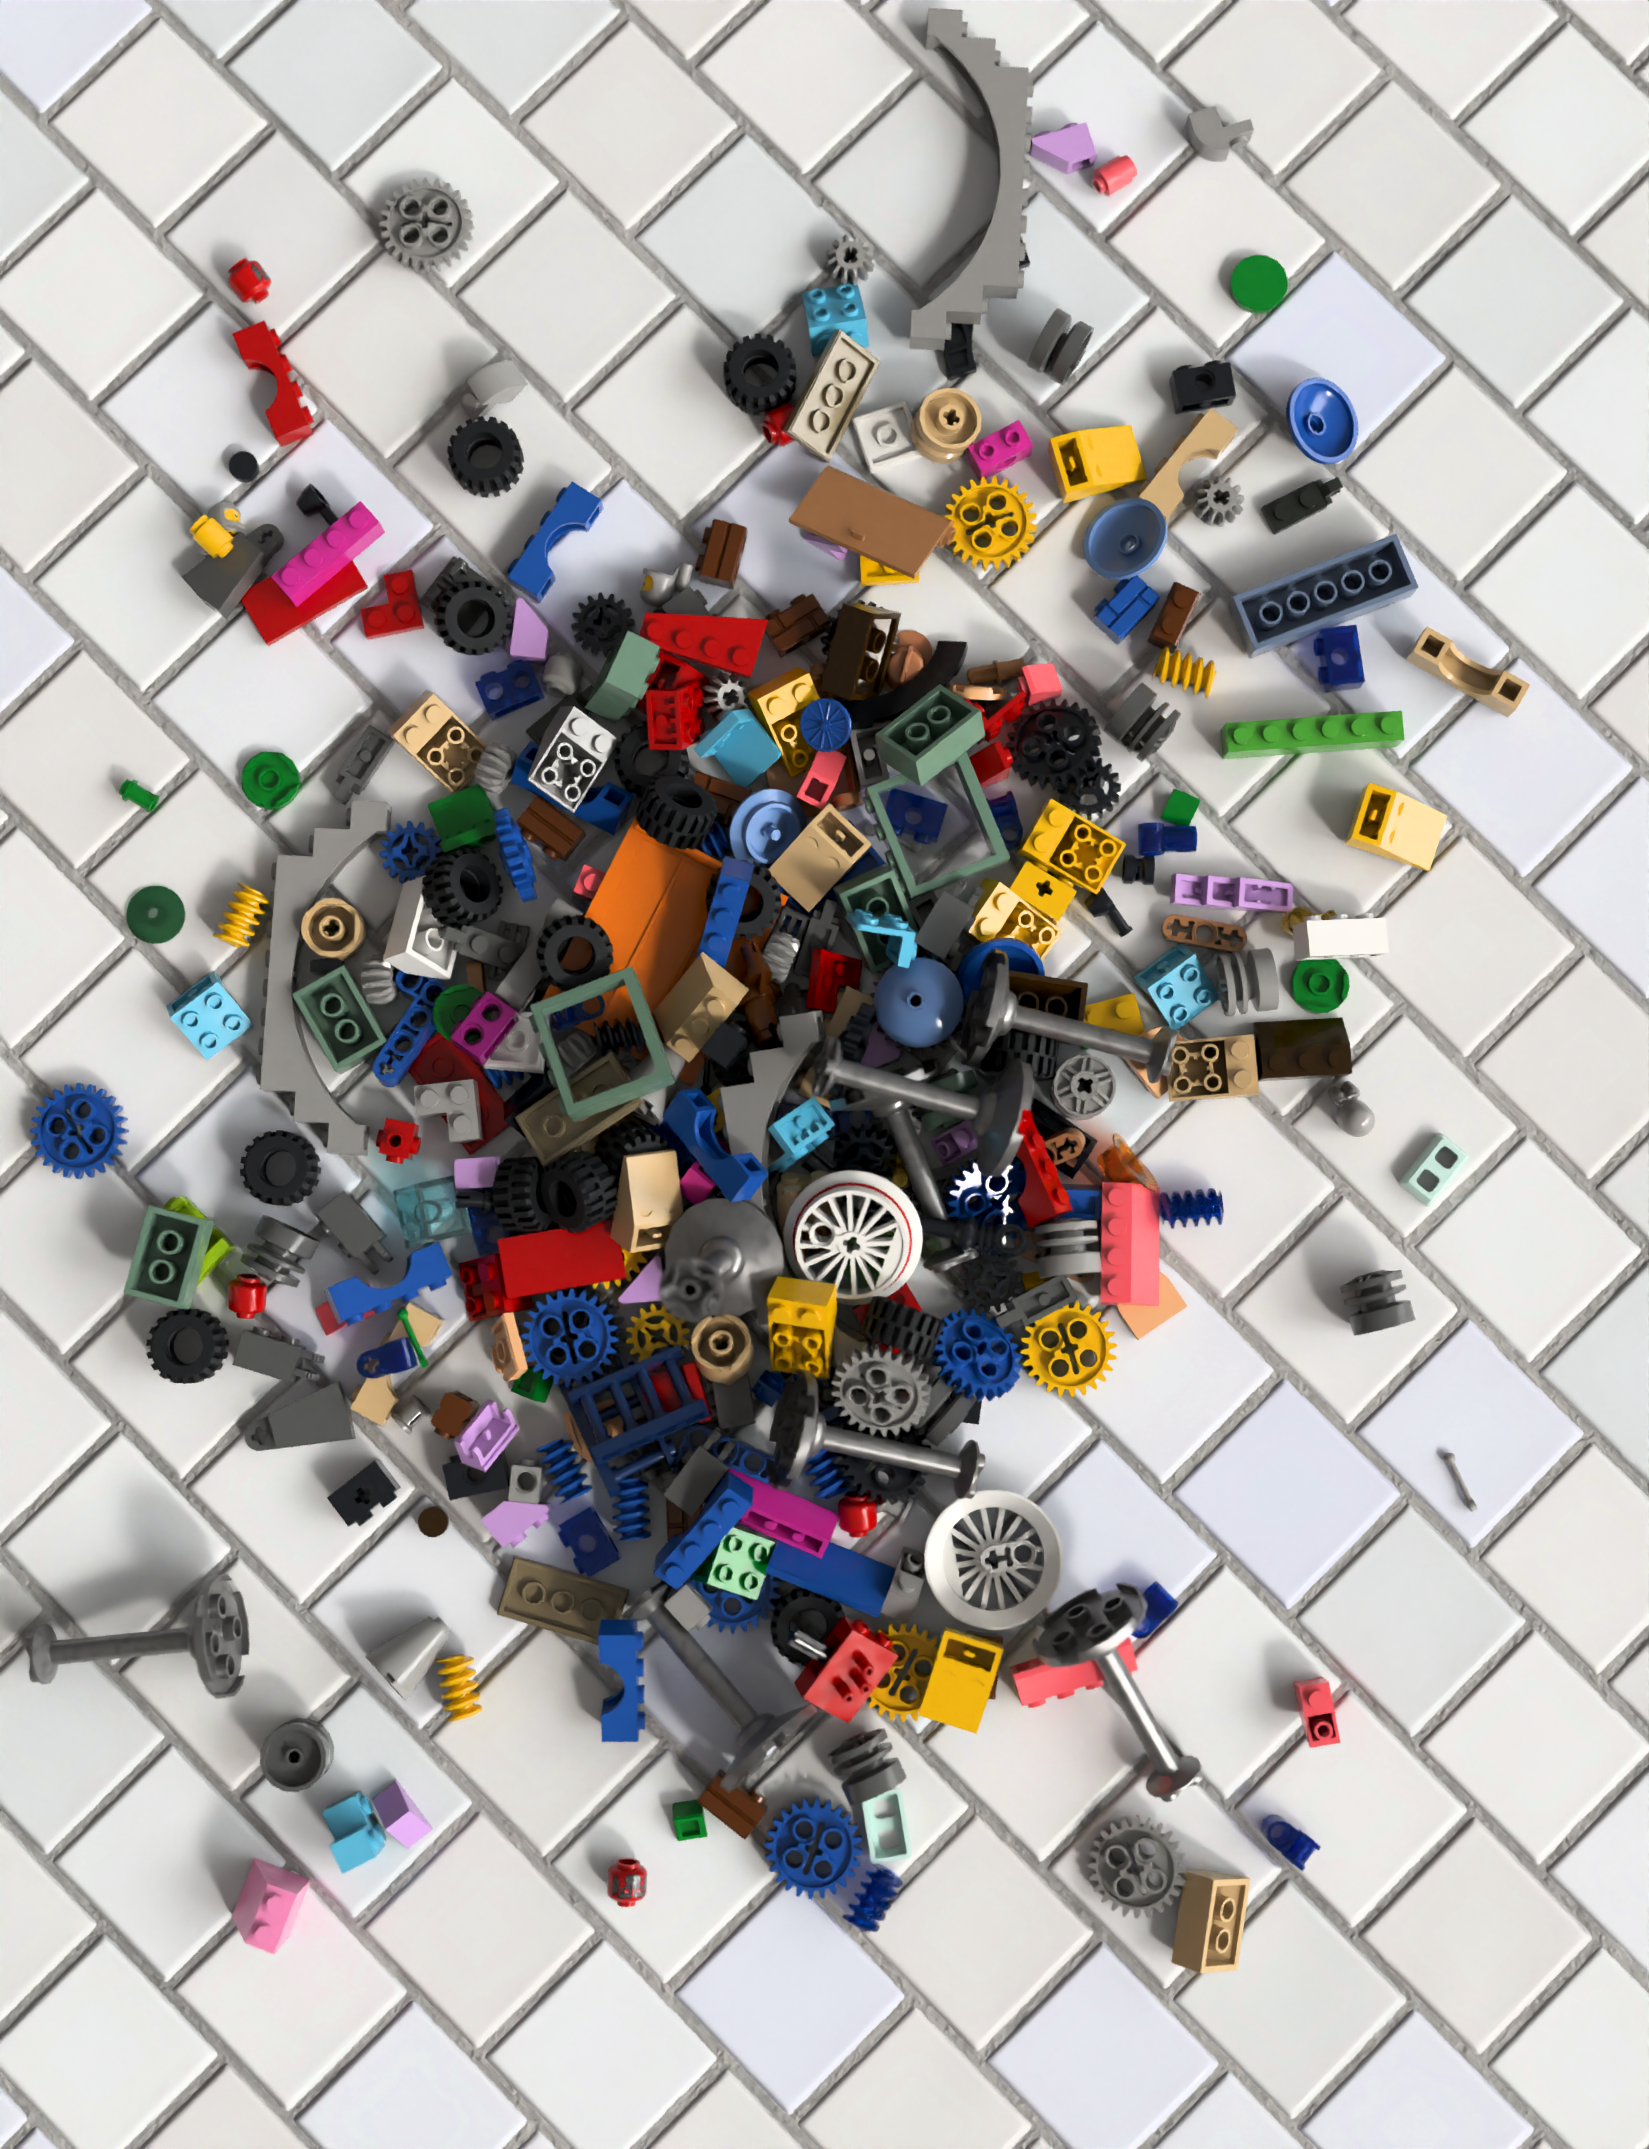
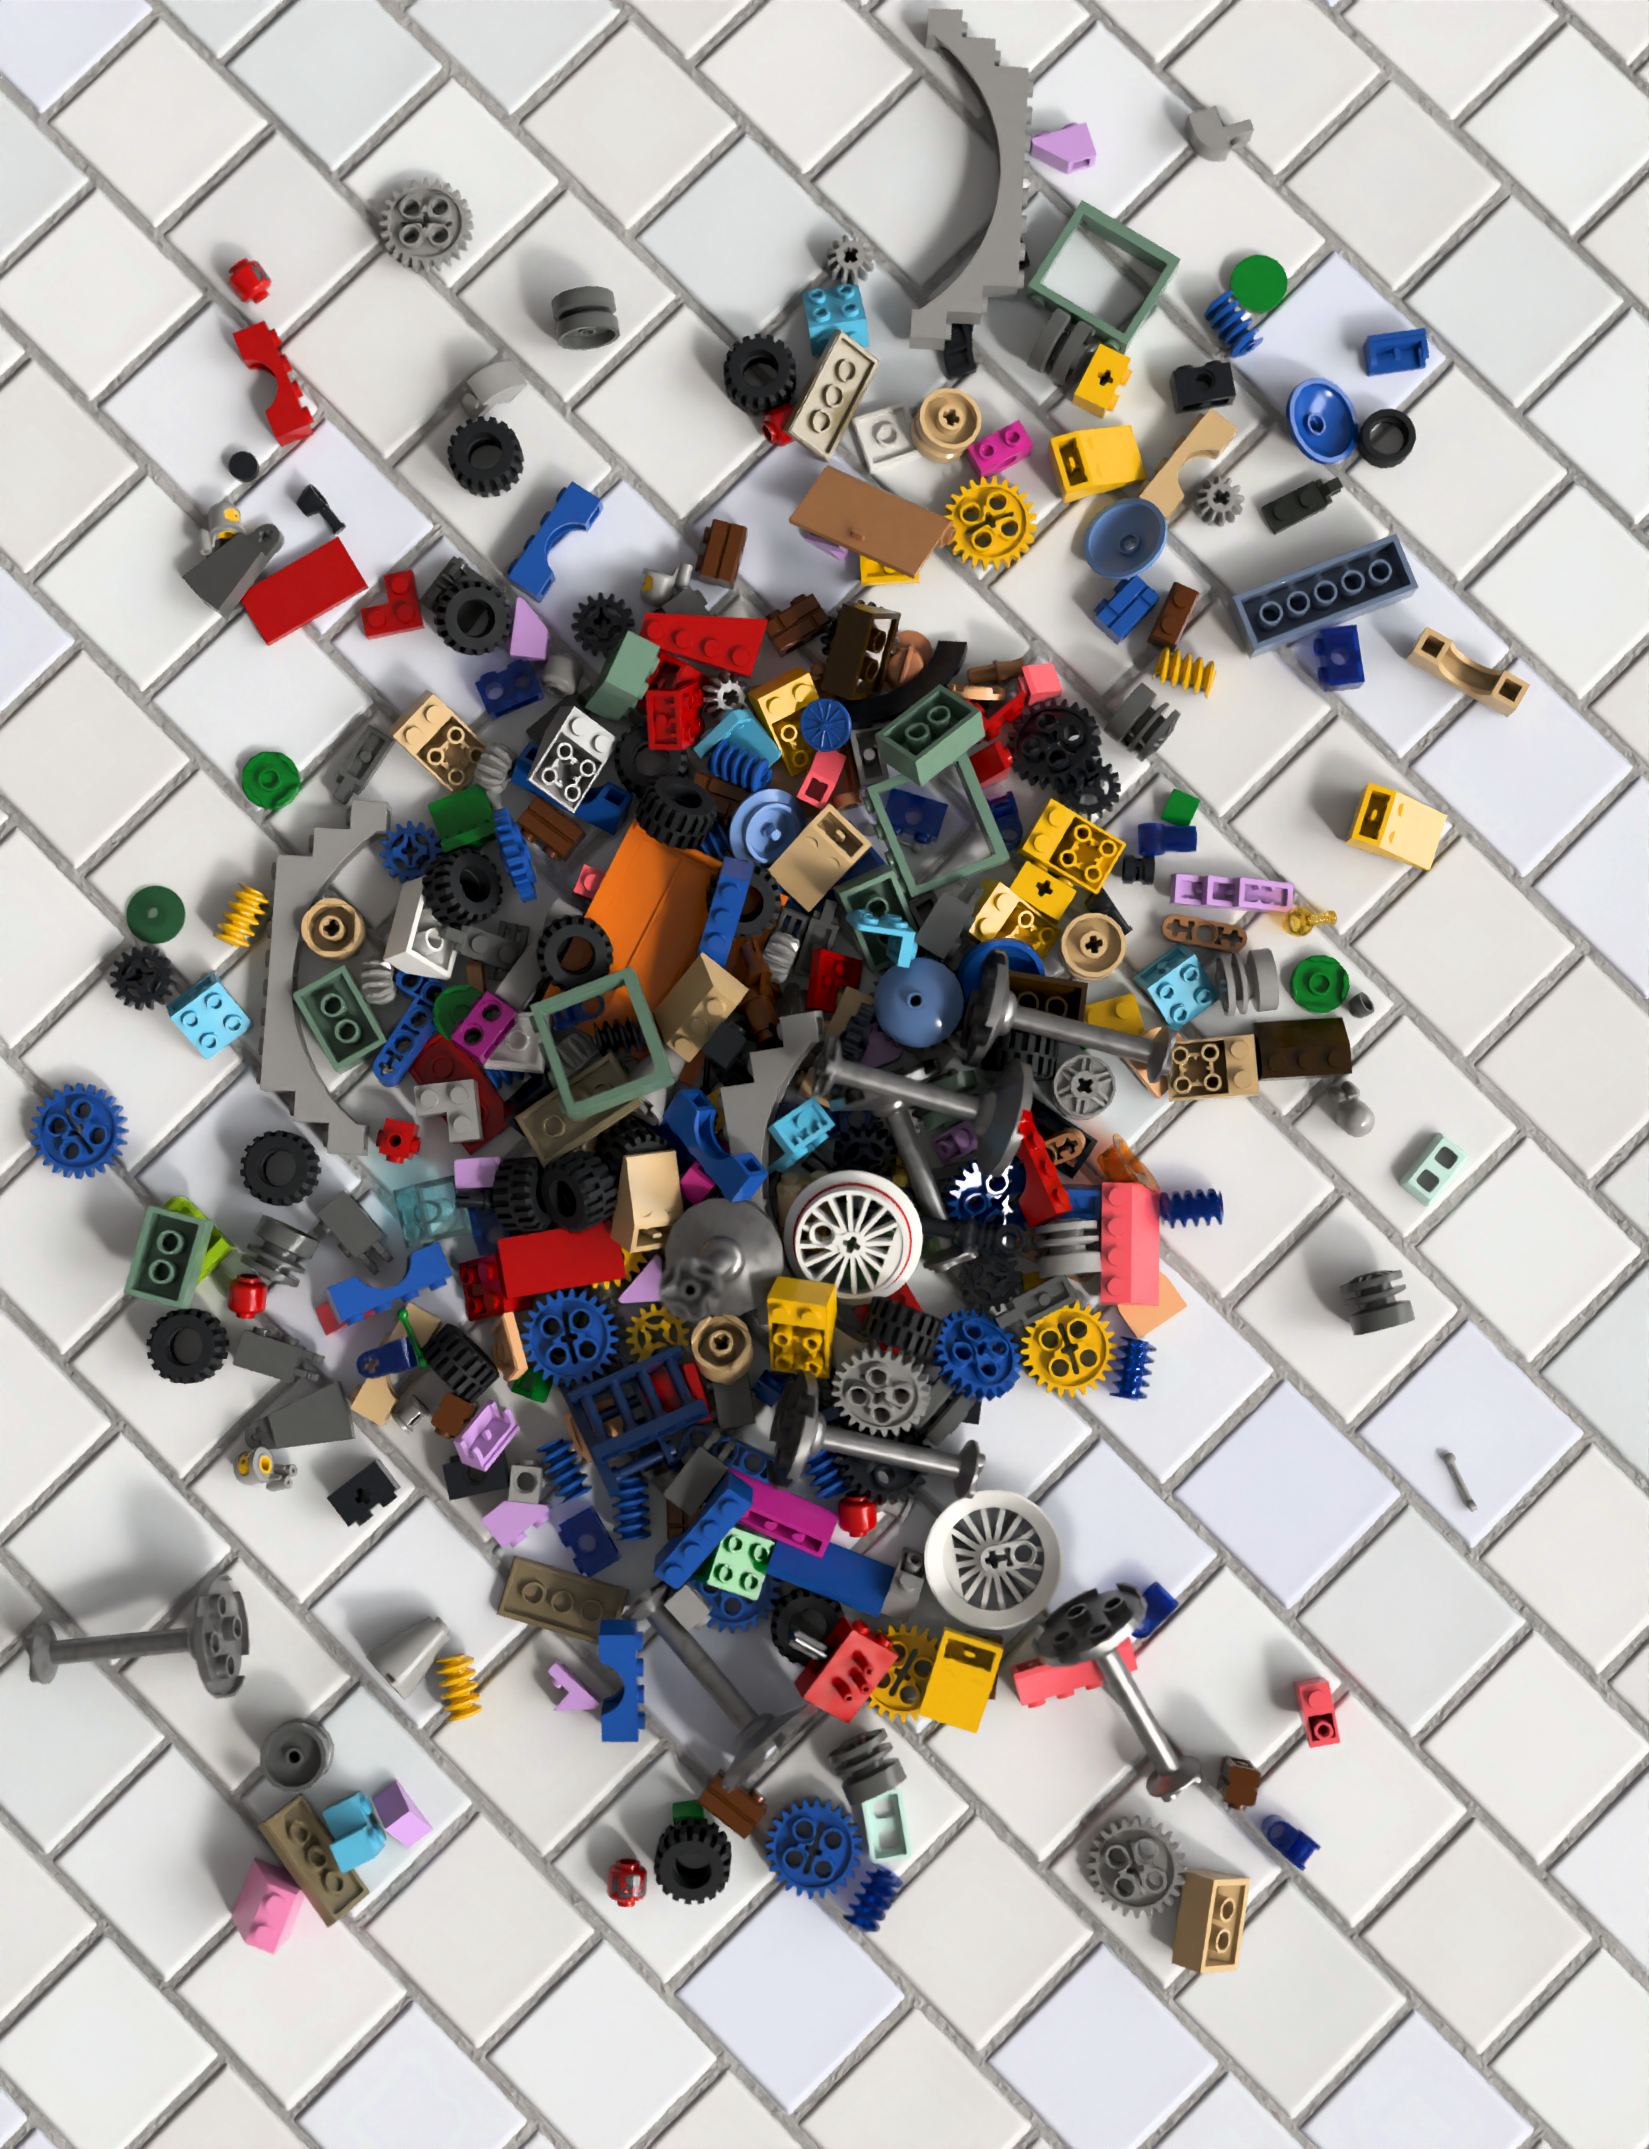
green pin [119,779,159,812] -> none
yellow brick [189,514,234,559] -> none
dark pink brick [271,501,385,607] -> none
black tile [310,958,344,975] -> none
dark brown tile [418,1506,449,1537] -> none
coral brick [1092,155,1137,196] -> none
bright green brick [1221,711,1405,759] -> none
white brick [1292,913,1389,961] -> none
none -> black gear [110,946,176,1011]
none -> light grey piece [233,1447,297,1492]
none -> dark tan tile [257,1793,370,1928]
none -> black tyre [421,1323,500,1402]
none -> lavender slope [547,1659,602,1711]
none -> dark grey wheel [551,286,620,350]
none -> black tyre [654,1817,732,1905]
none -> blue piece [707,739,773,793]
none -> sand green window [1026,200,1181,355]
none -> tan wheel [1058,913,1126,982]
none -> yellow brick [1072,344,1132,419]
none -> clear blue piece [1109,1336,1157,1401]
none -> blue piece [1204,290,1264,358]
none -> reddish brown brick [1216,1756,1261,1811]
none -> dark grey hinge [1348,992,1374,1018]
none -> black tyre [1357,409,1416,468]
none -> blue hinge [1363,328,1429,377]

